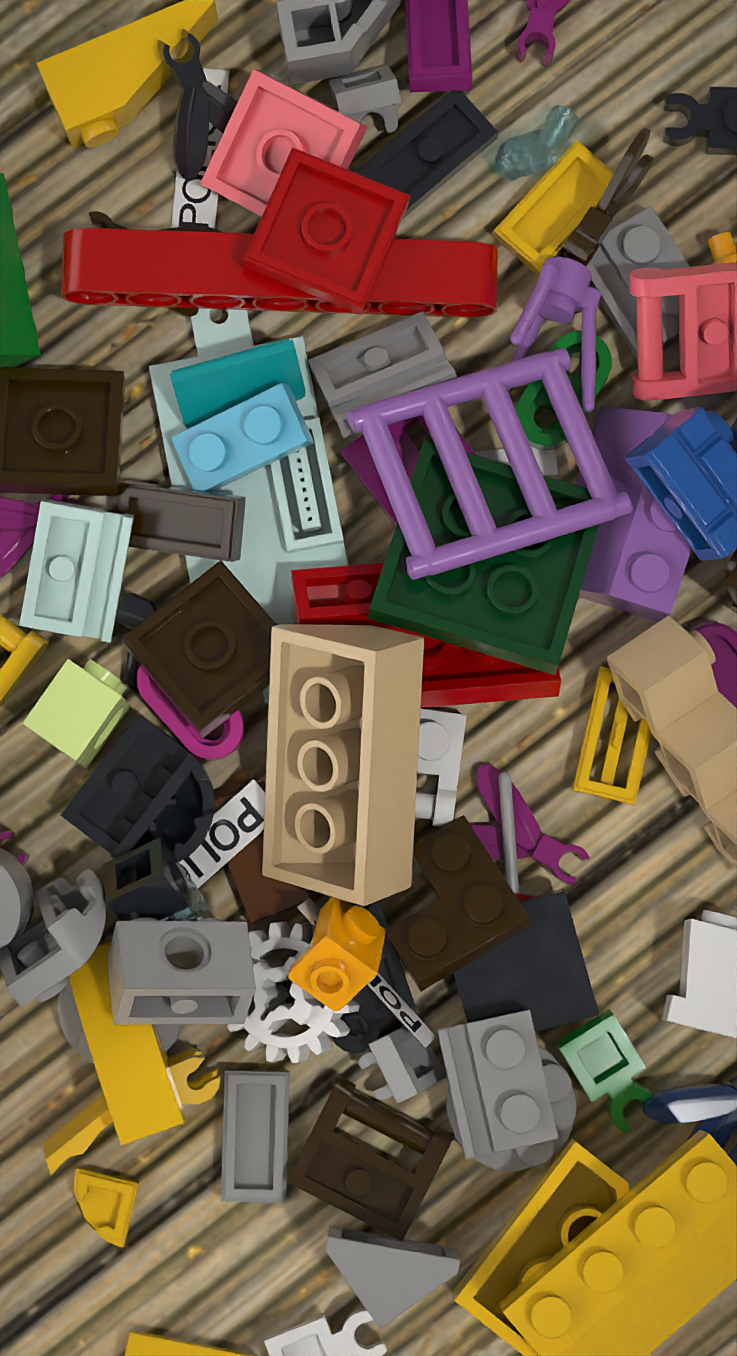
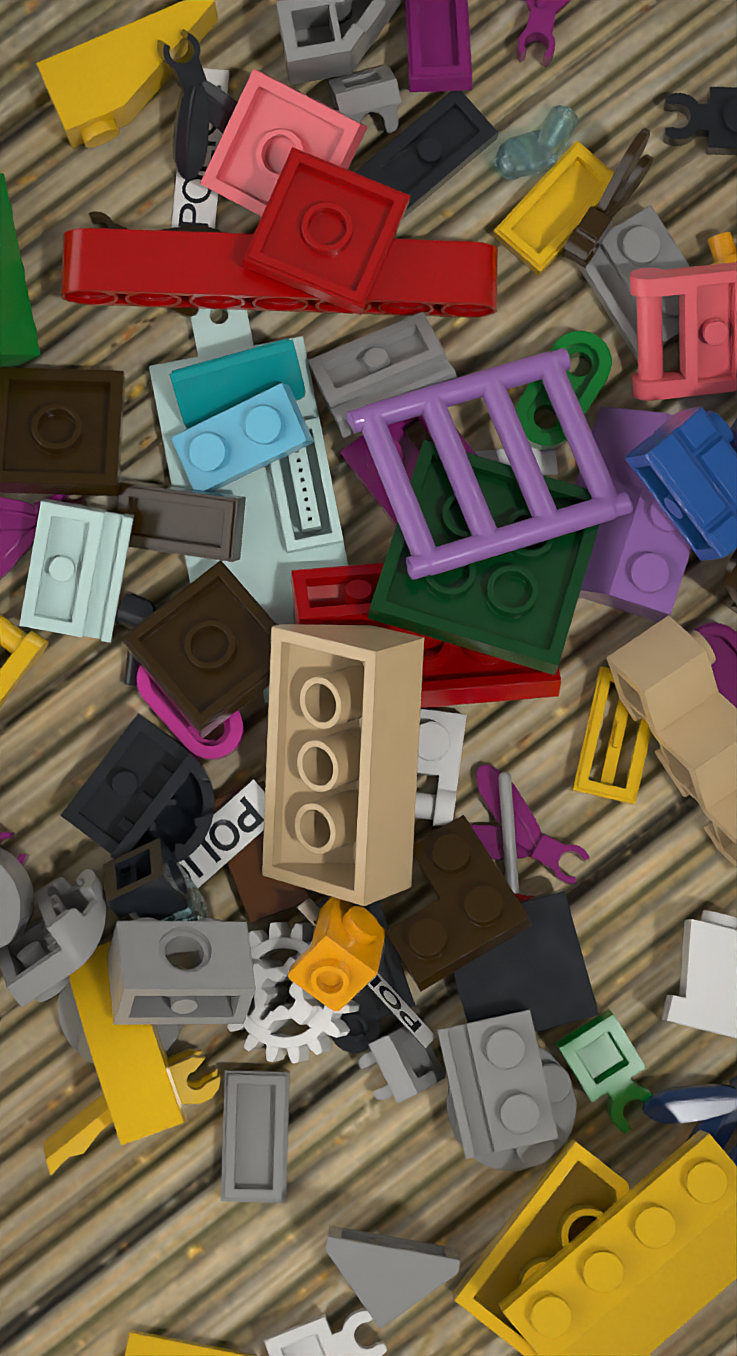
yellowish green brick [22,659,132,770] -> none
yellow tile [74,1167,140,1247] -> none
dark brown plate [286,1076,454,1241] -> none
medium lavender plant [507,257,602,412] -> none

